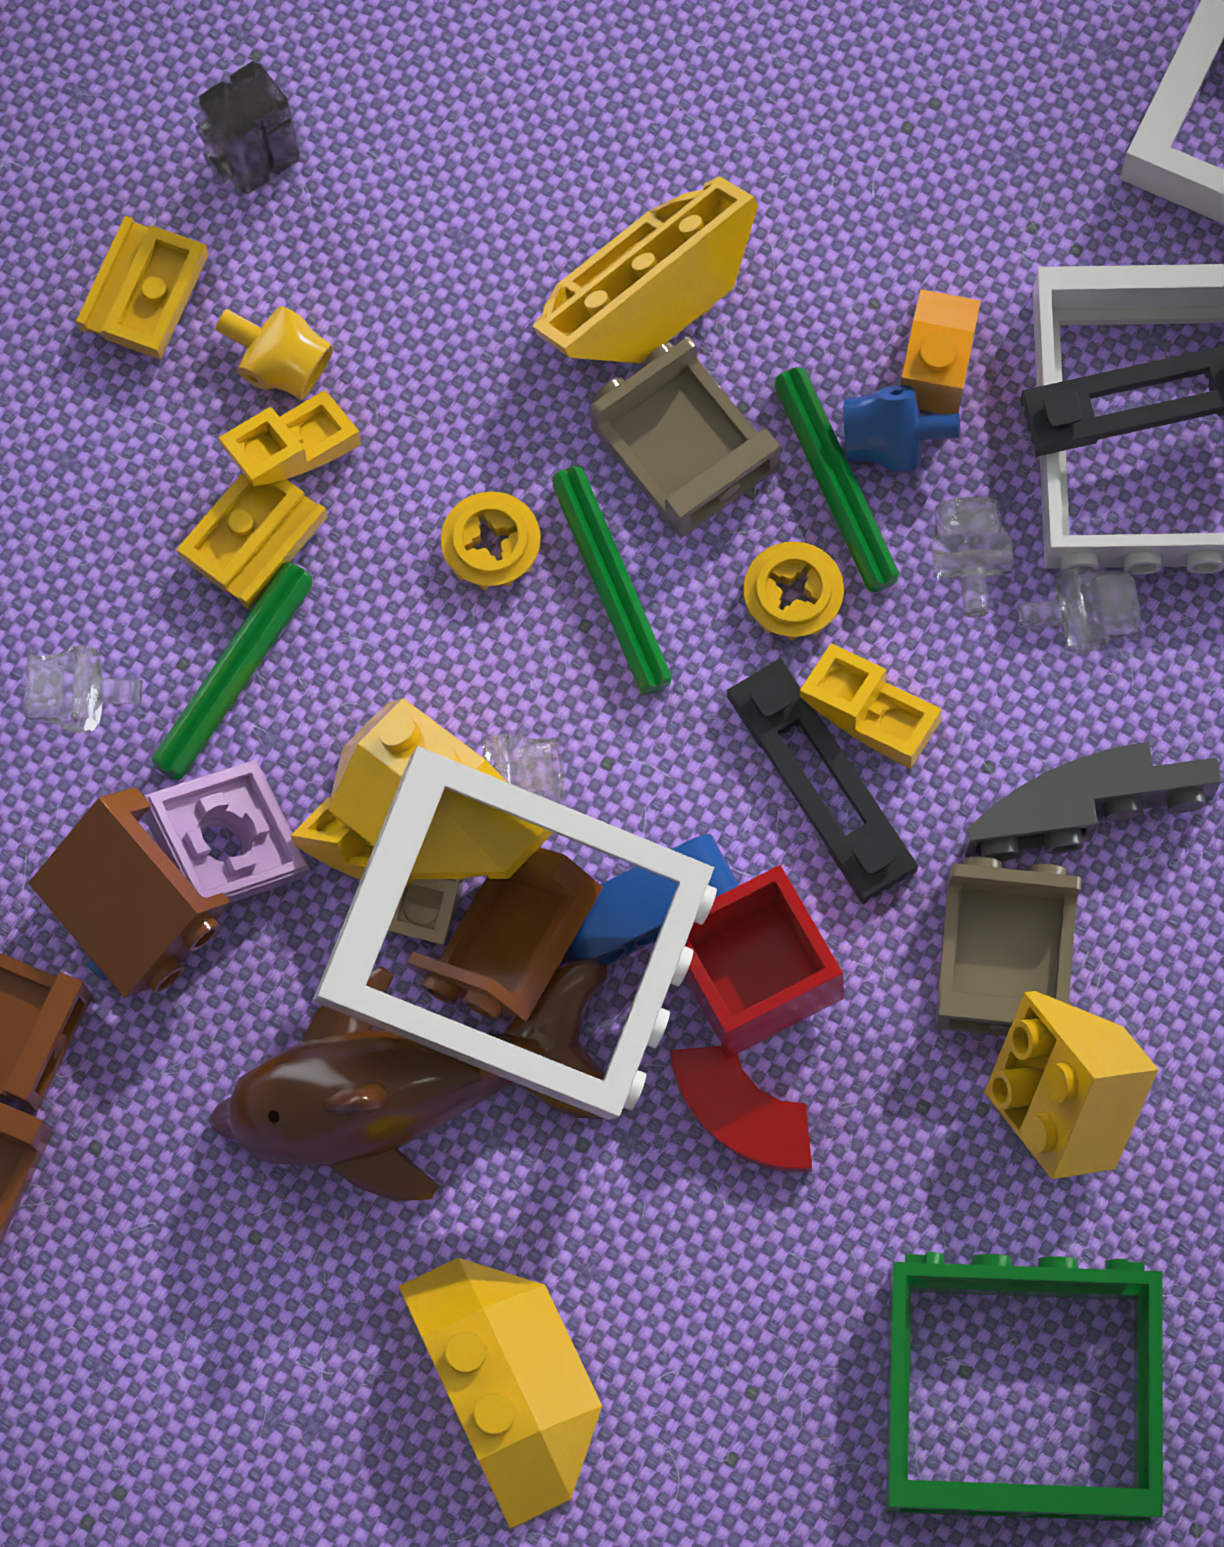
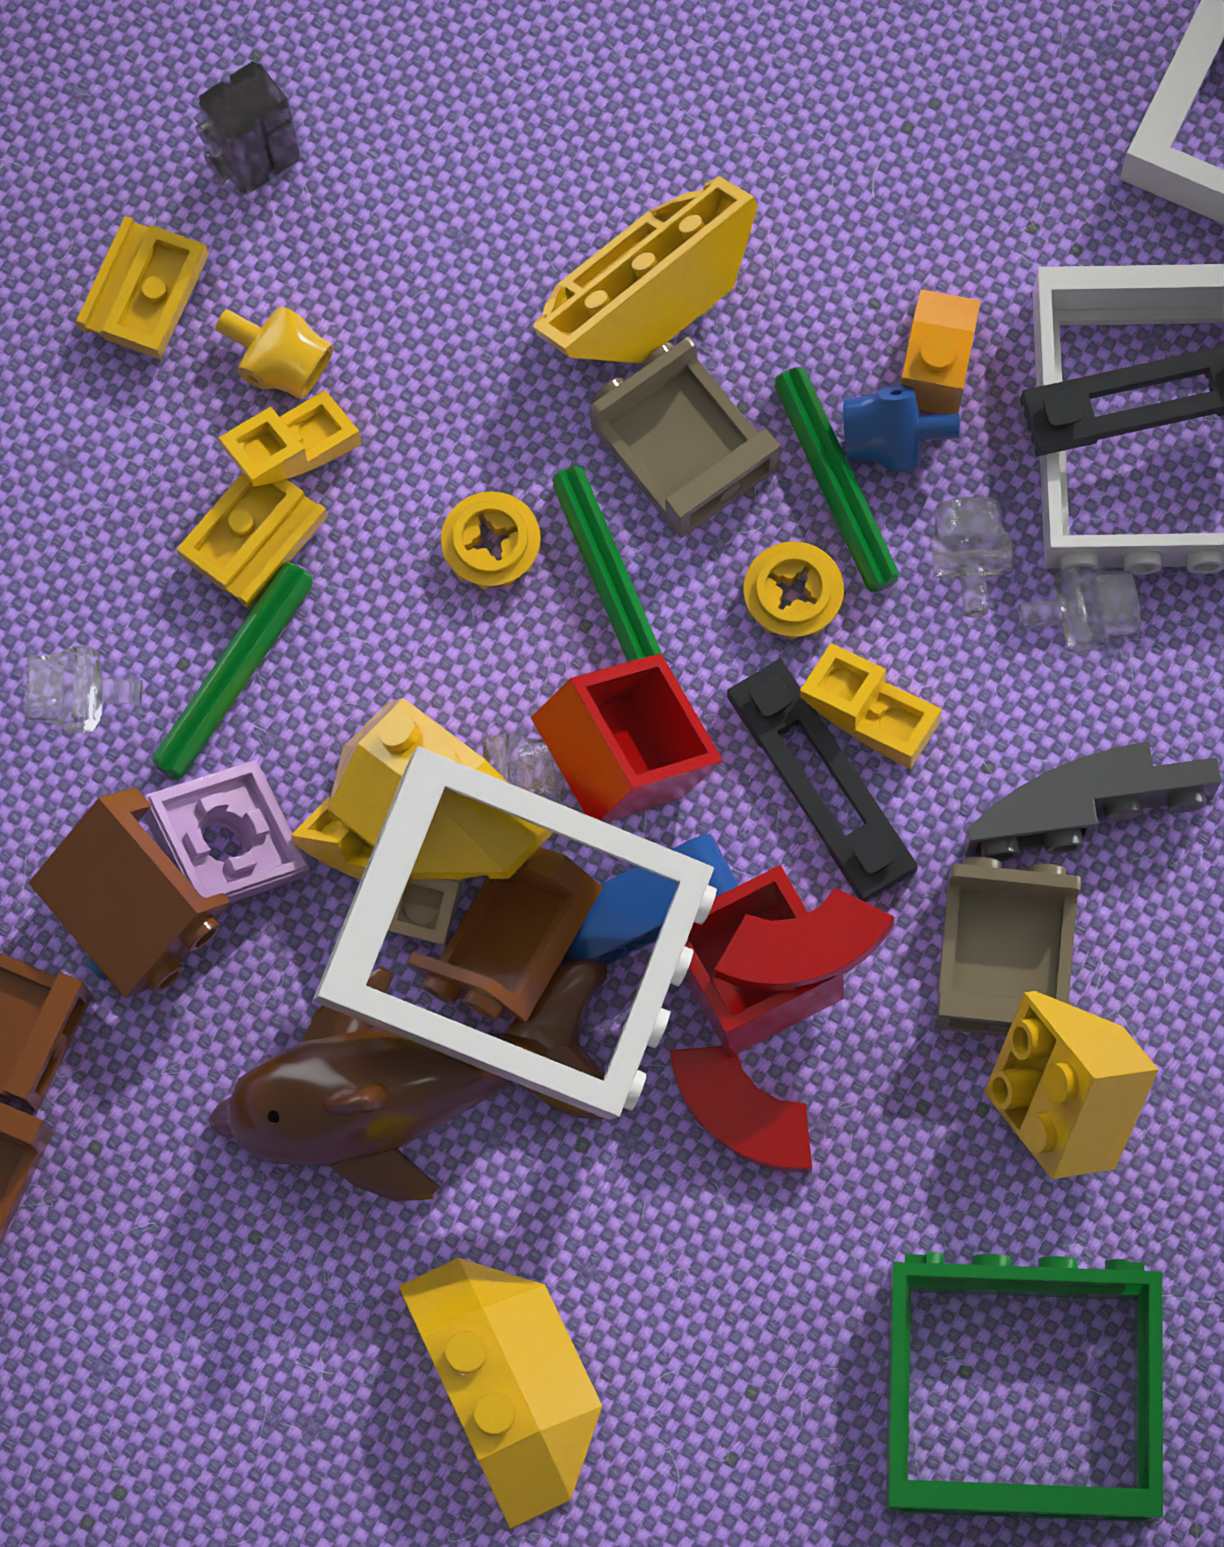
none -> red piece [530,653,723,823]
none -> red tile [714,888,894,991]

